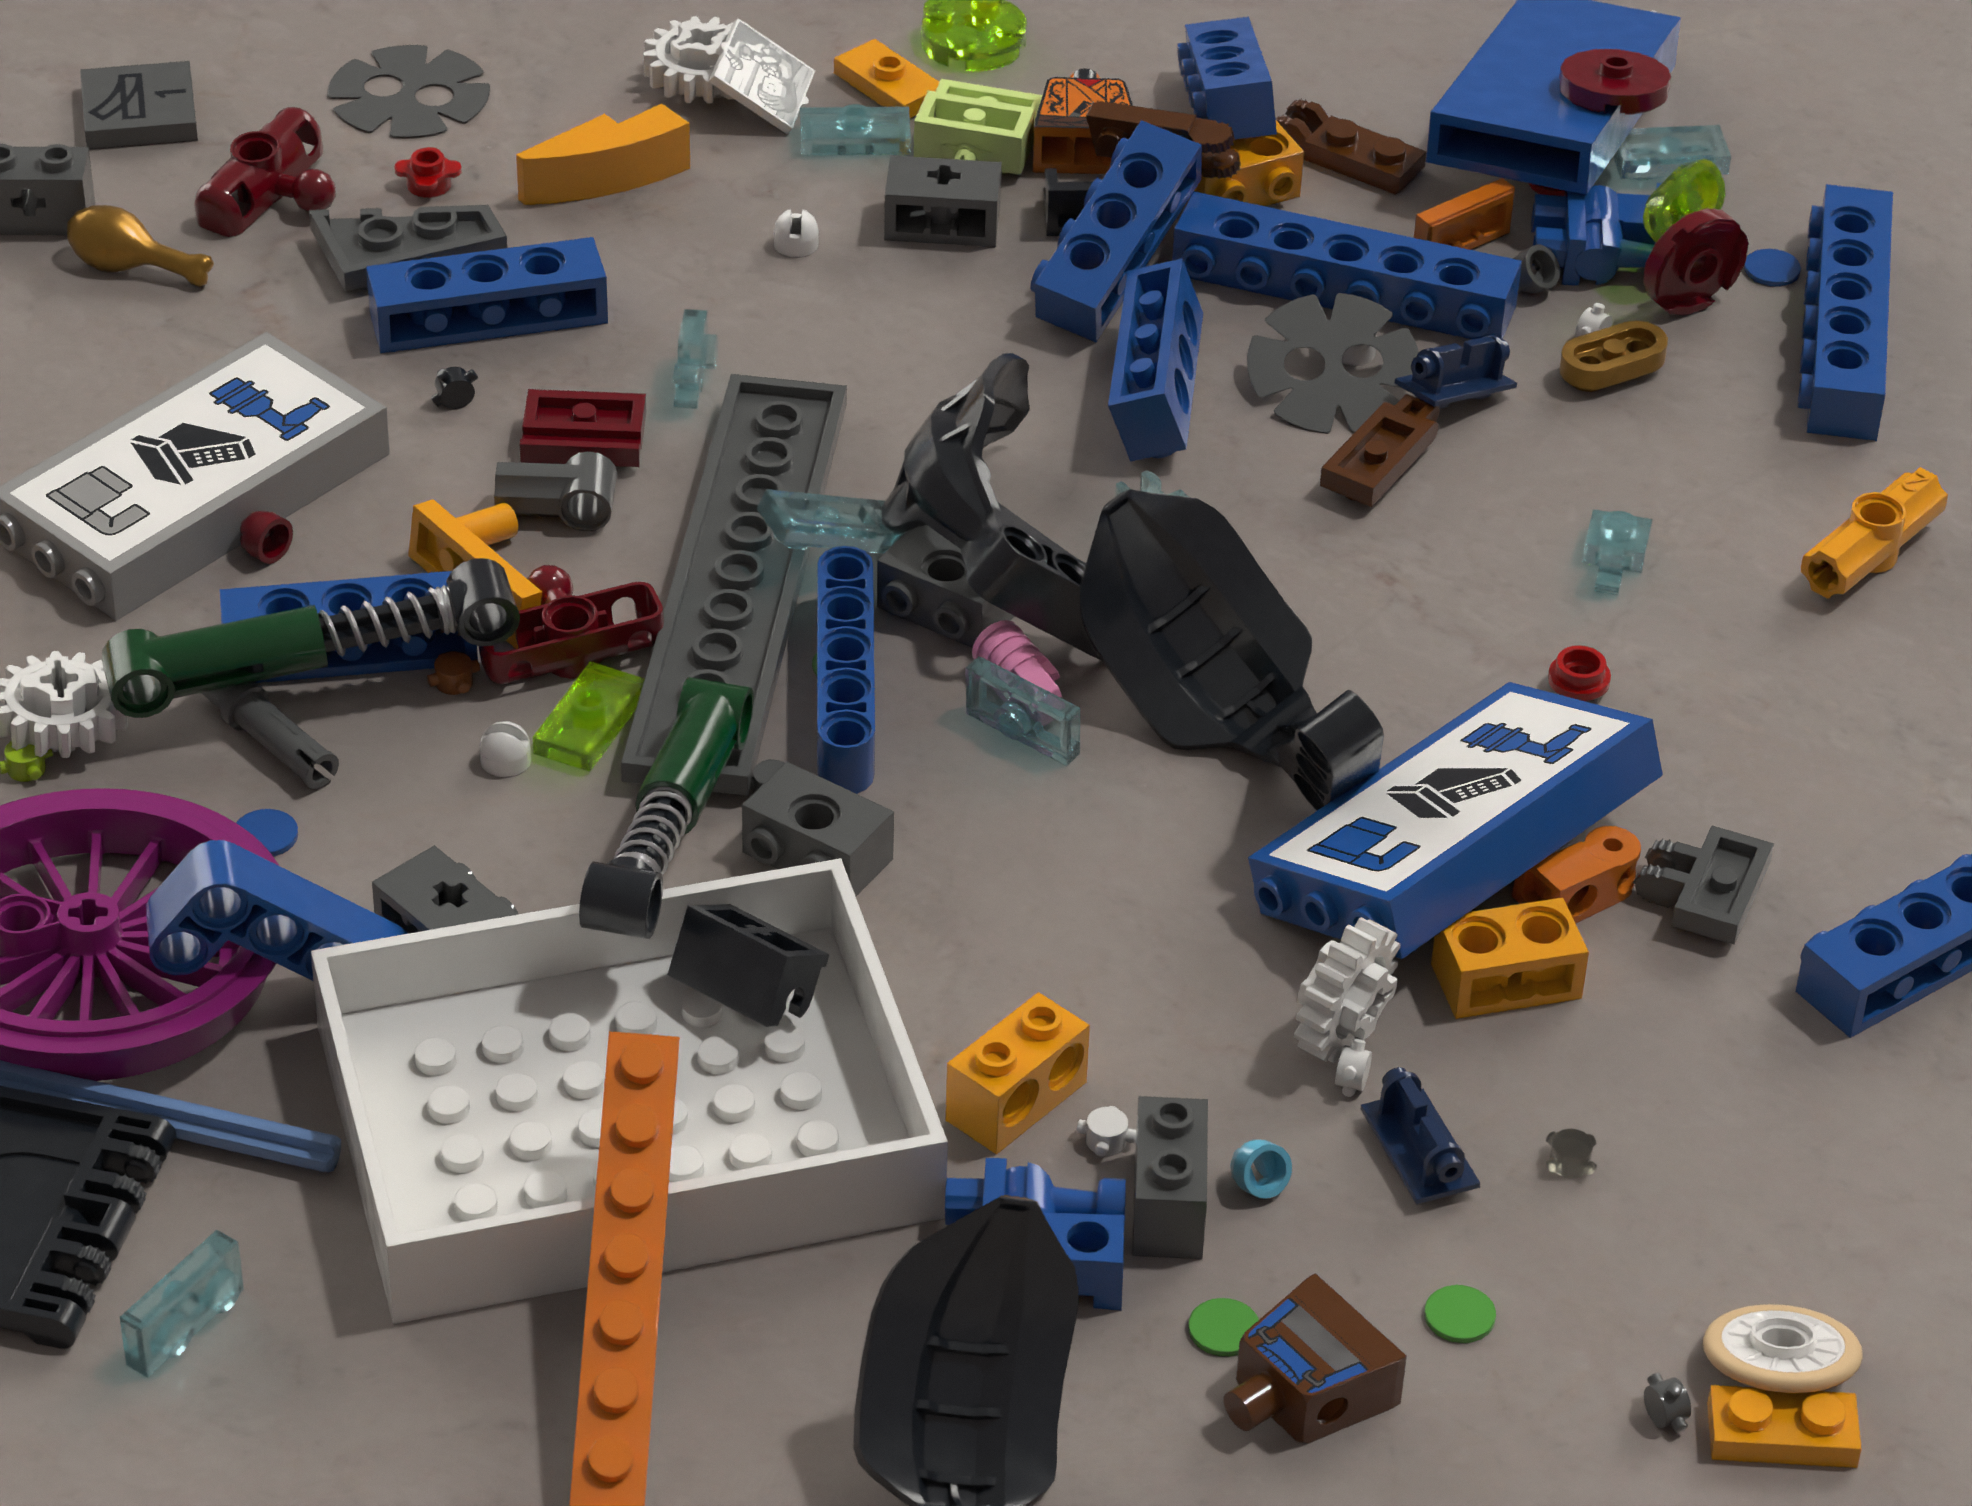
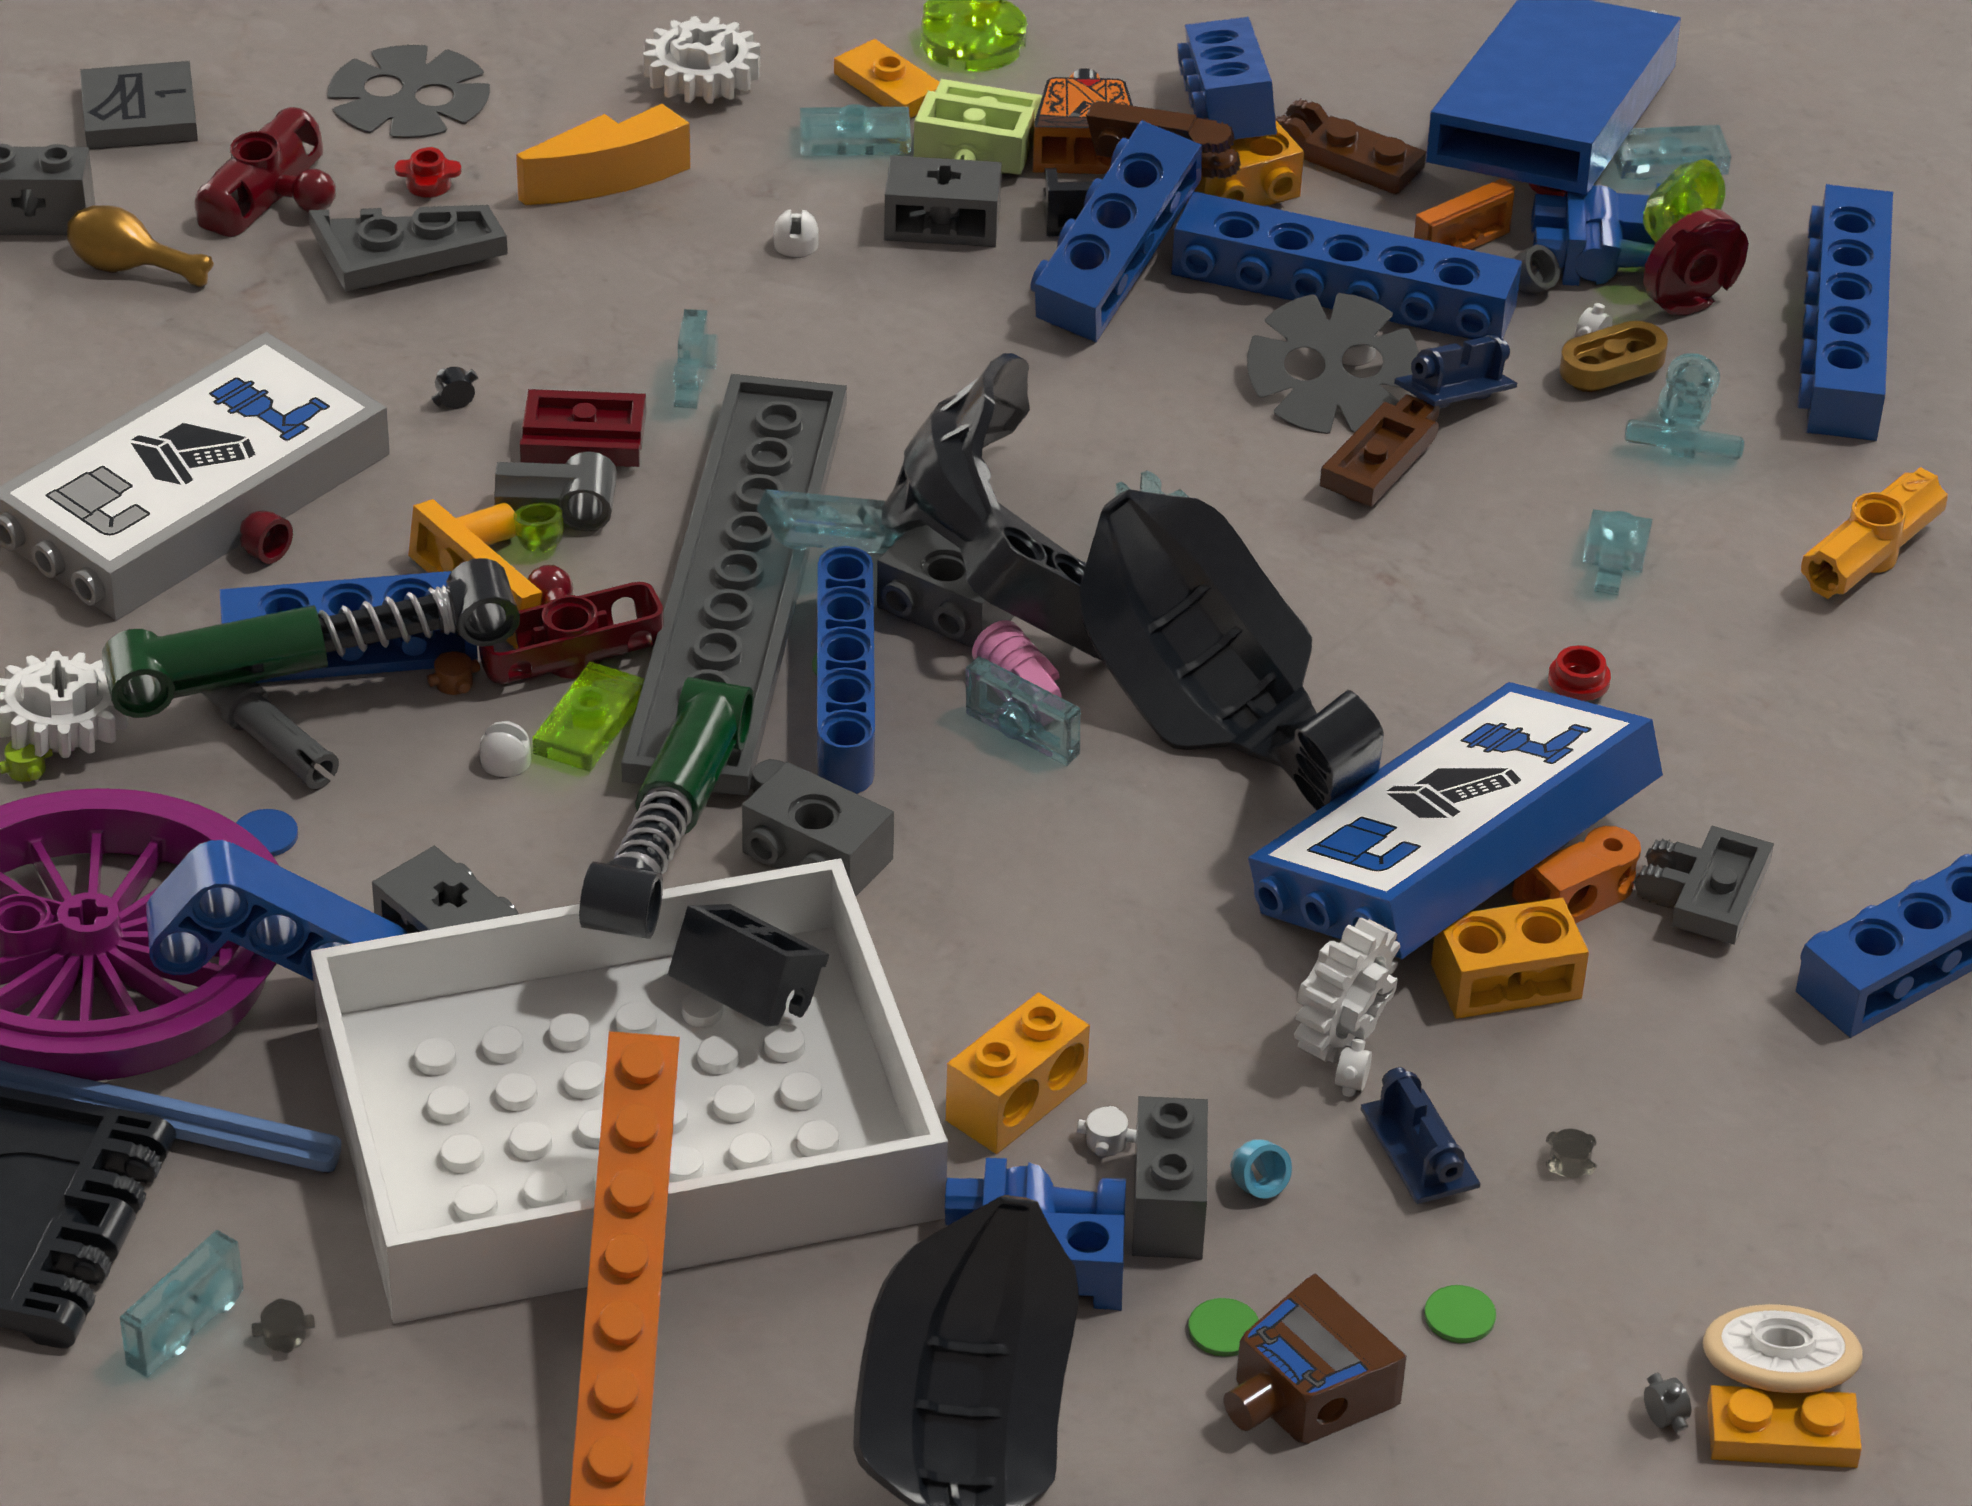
blue brick [366,237,608,354] -> none
piece [709,18,815,134] -> none
blue brick [1108,258,1203,462] -> none
dark red plate [1559,49,1672,115] -> none
blue piece [1744,249,1801,287] -> none
none -> clear smoke piece [251,1298,315,1353]
none -> clear neon green hinge [514,503,564,553]
none -> clear light blue piece [1624,353,1744,460]

